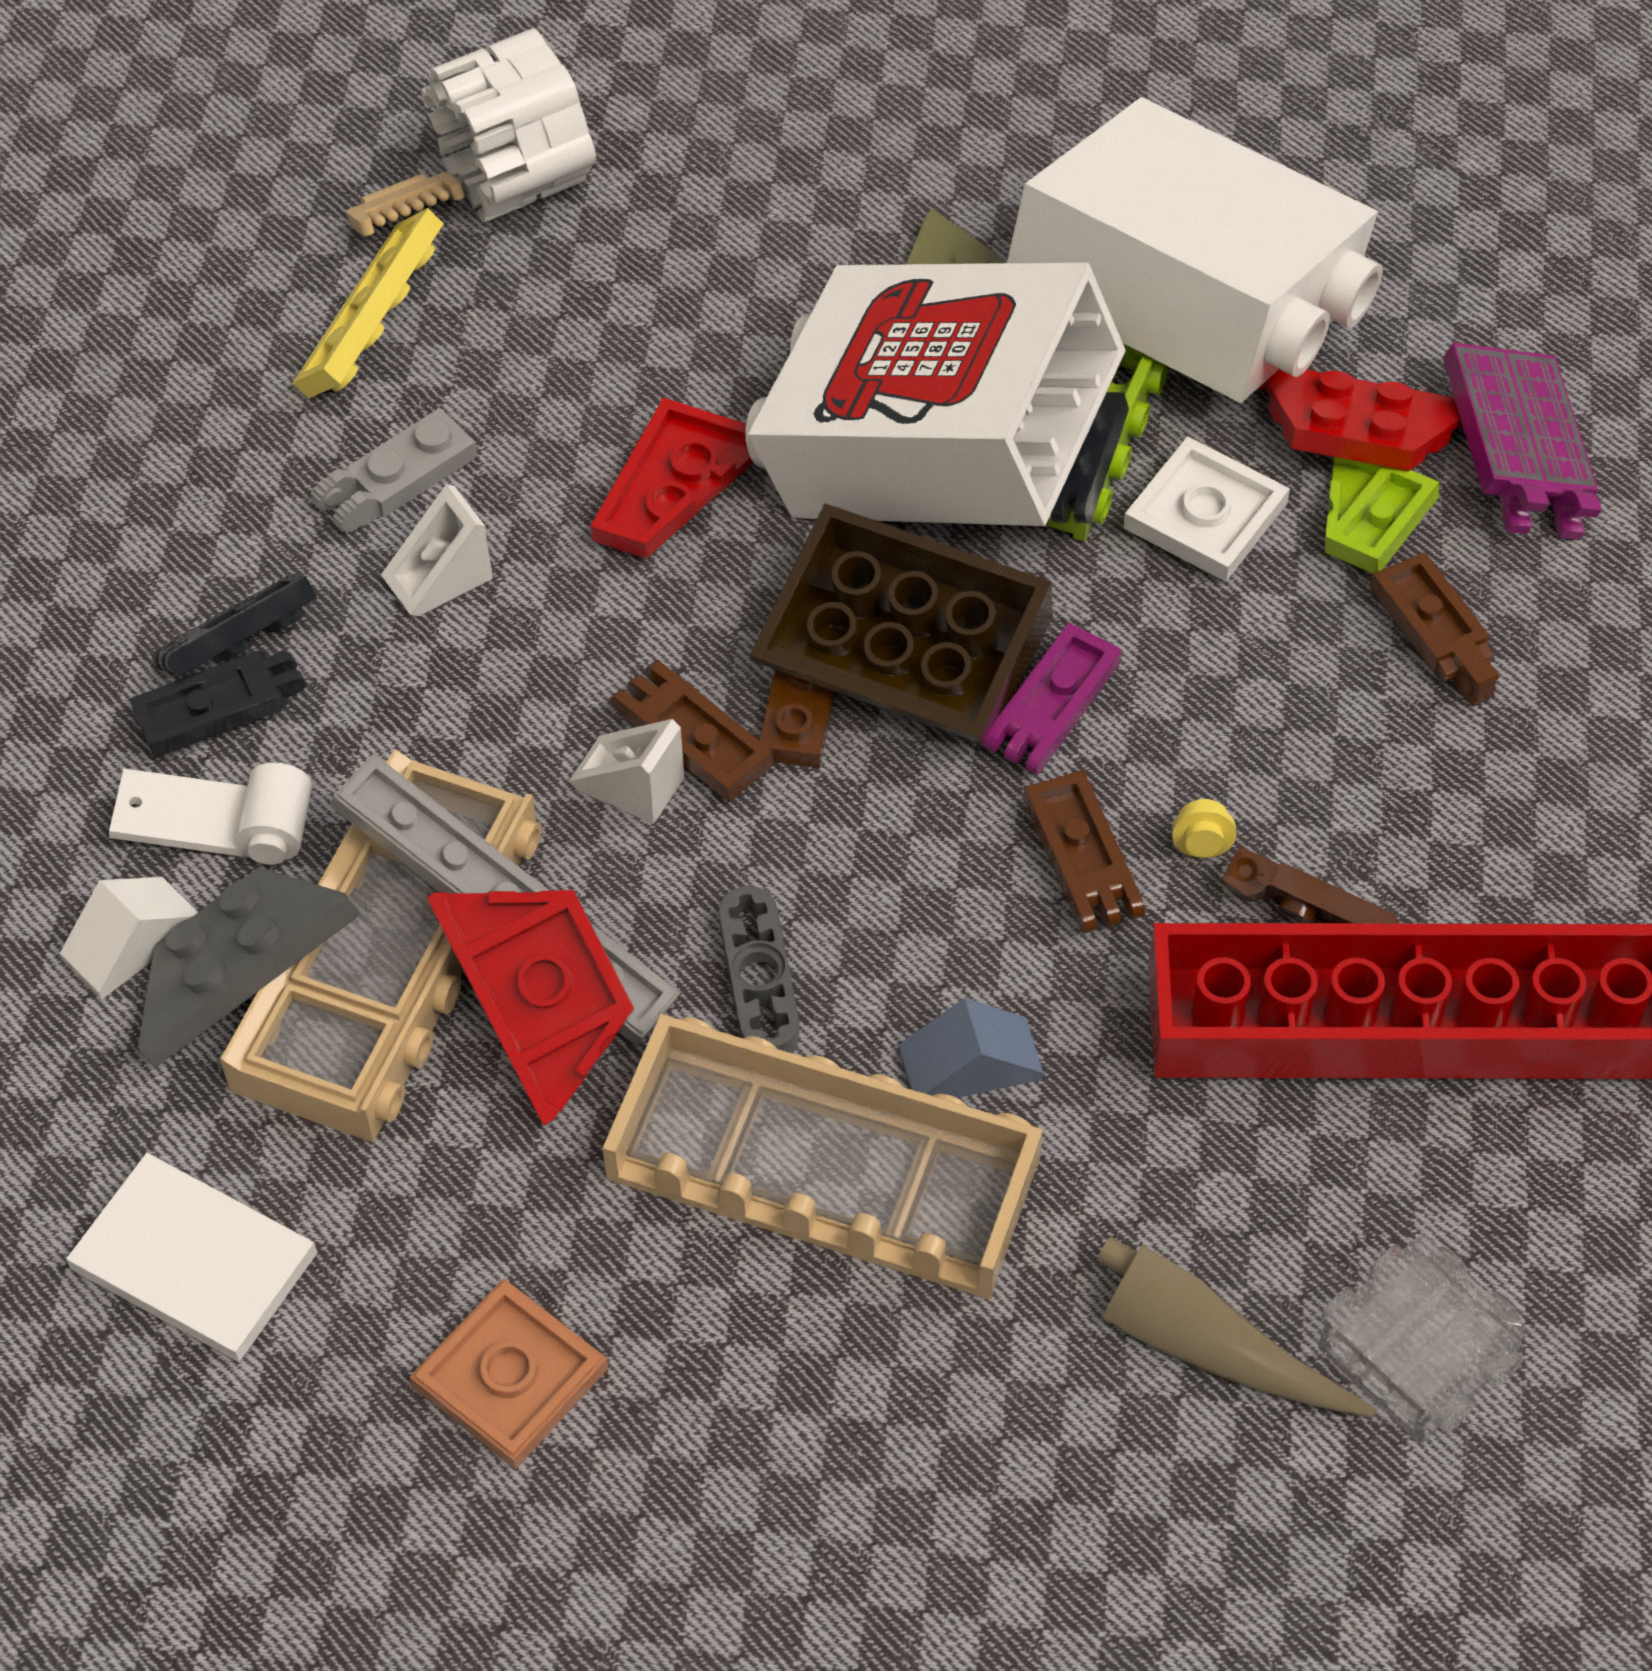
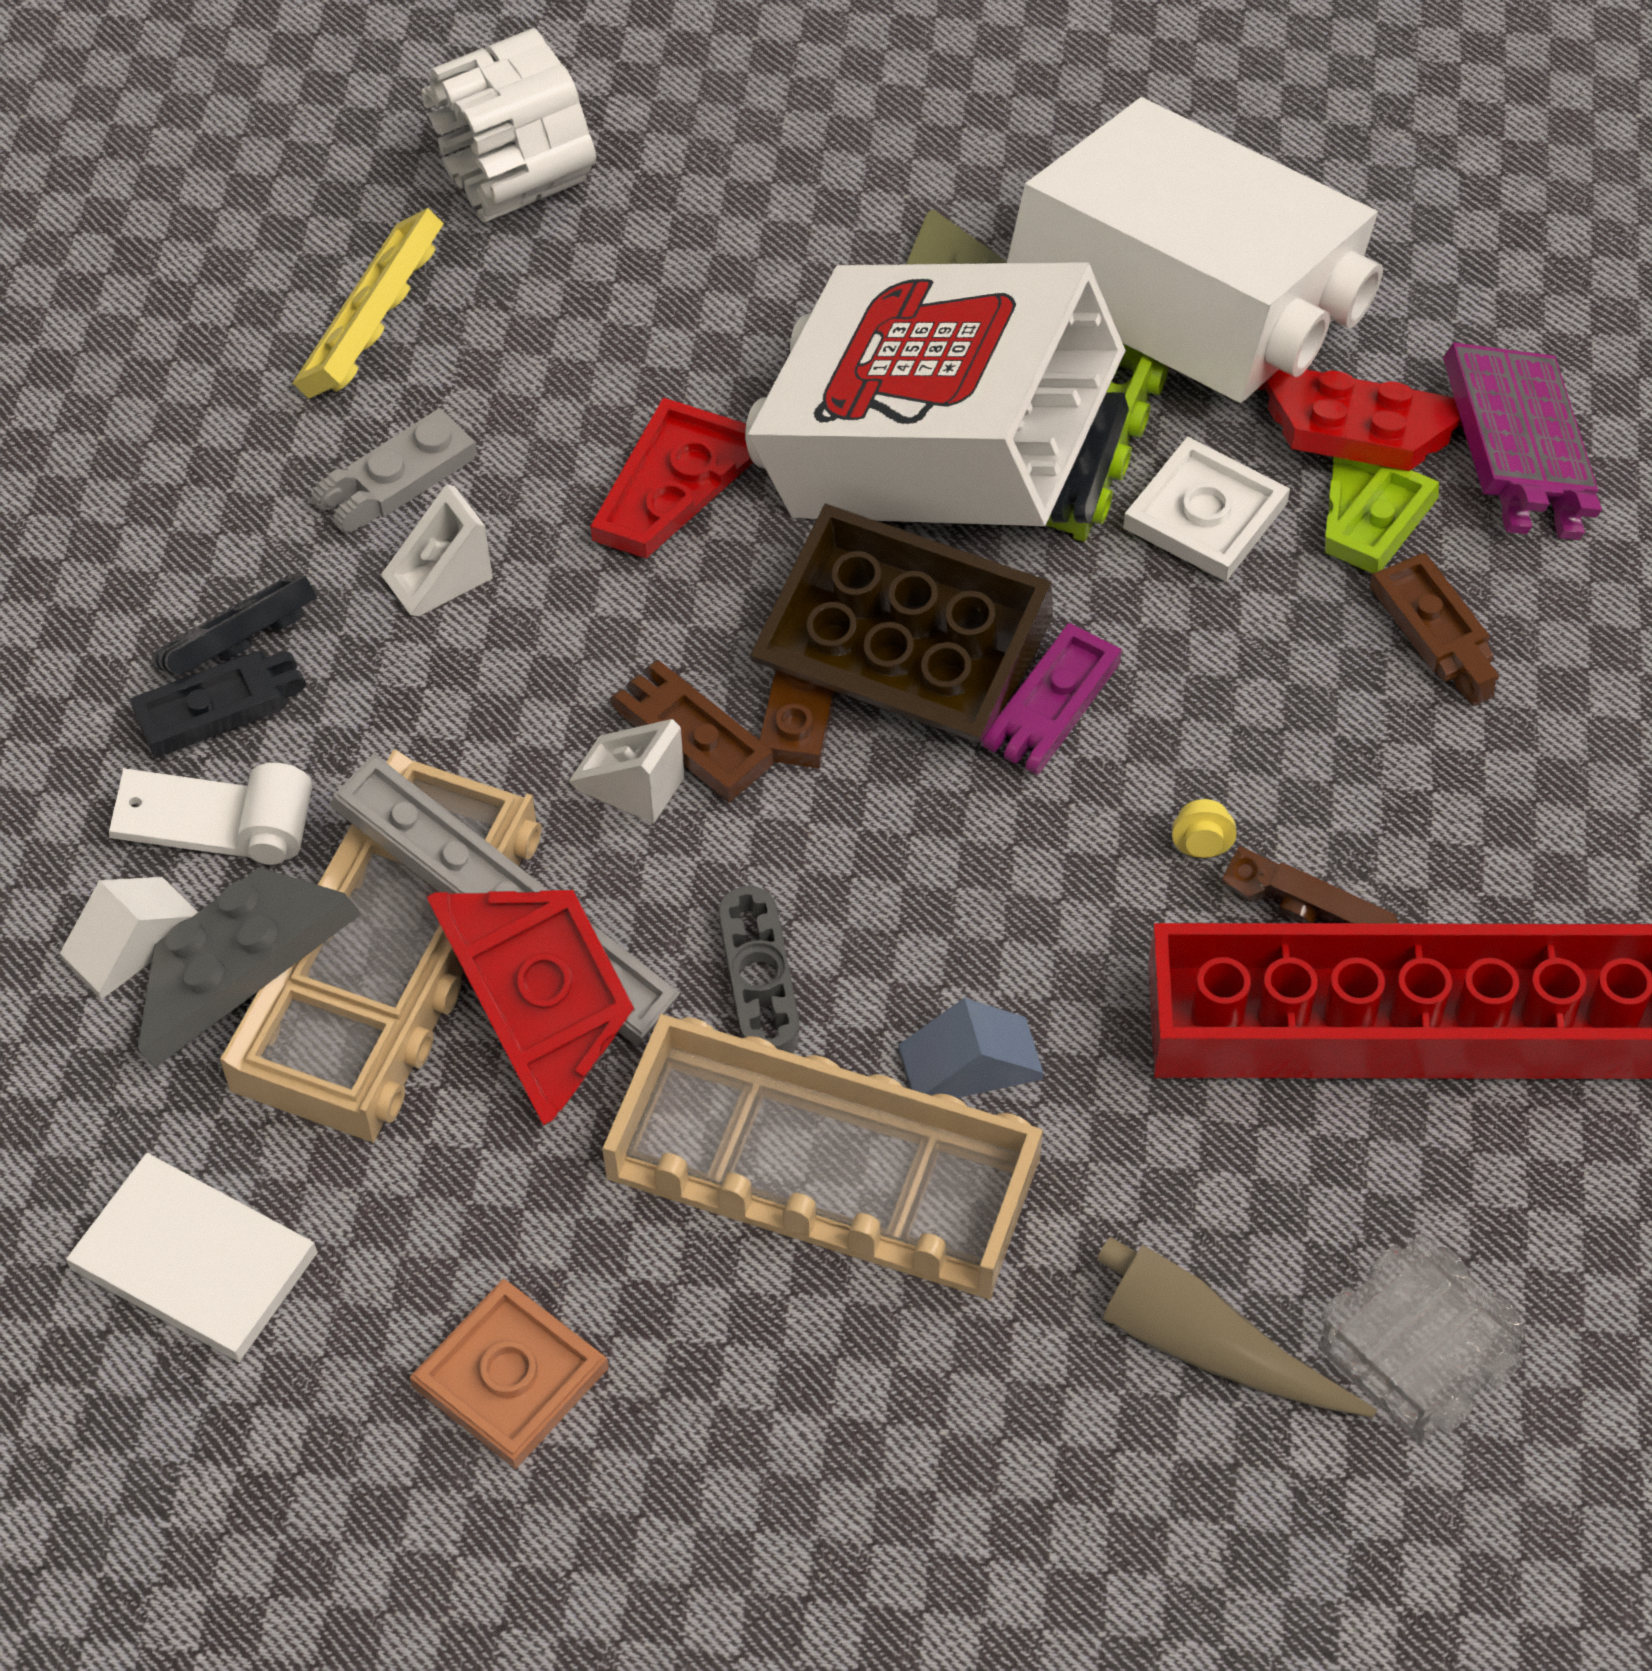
tan piece [346,172,465,236] -> none
reddish brown hinge [1023,770,1145,934] -> none

